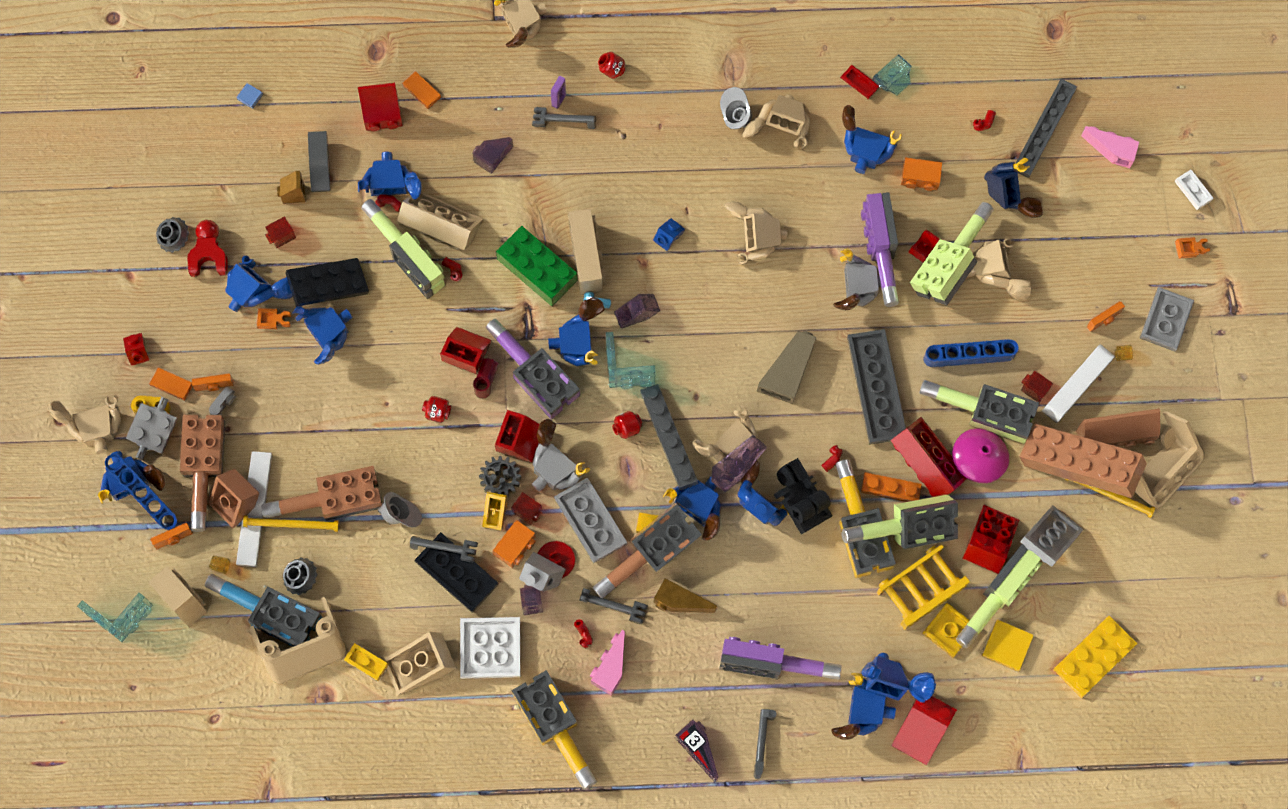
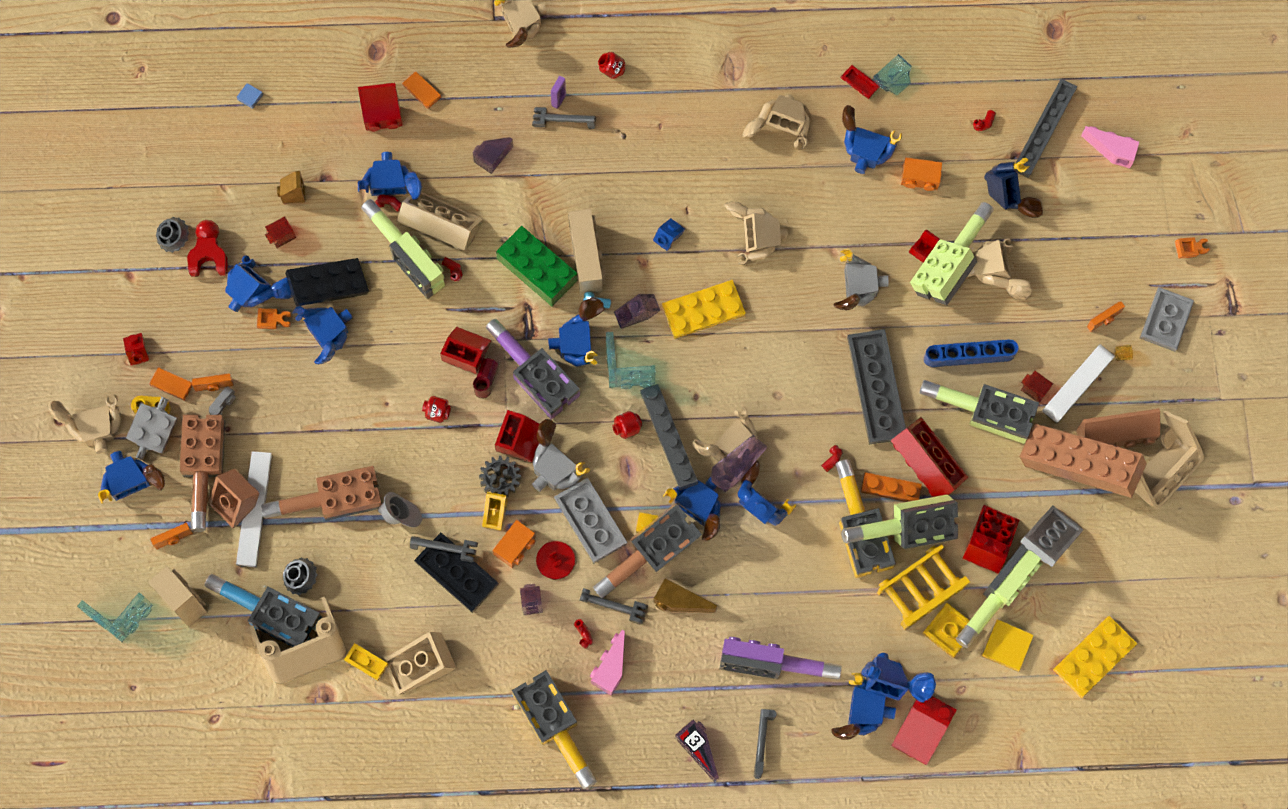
blue beam [105,454,177,530] -> none
clear yellow hose [209,555,230,574] -> none
yellow bar [243,515,339,532] -> none
dark grey slope [308,131,330,192] -> none
white plate [460,617,521,679] -> none
clear red brick [511,492,543,525] -> none
light grey torso [519,552,566,592] -> none
light grey piece [720,87,752,129] -> none
dark tan slope [757,331,816,404] -> none
black plate [774,458,833,535] -> none
medium lavender piece [861,192,899,307] -> none
dark pink dish [952,429,1009,483] -> none
yellow bar [1064,479,1155,518] -> none
white plate [1175,170,1213,210] -> none
none -> yellow plate [662,280,746,339]

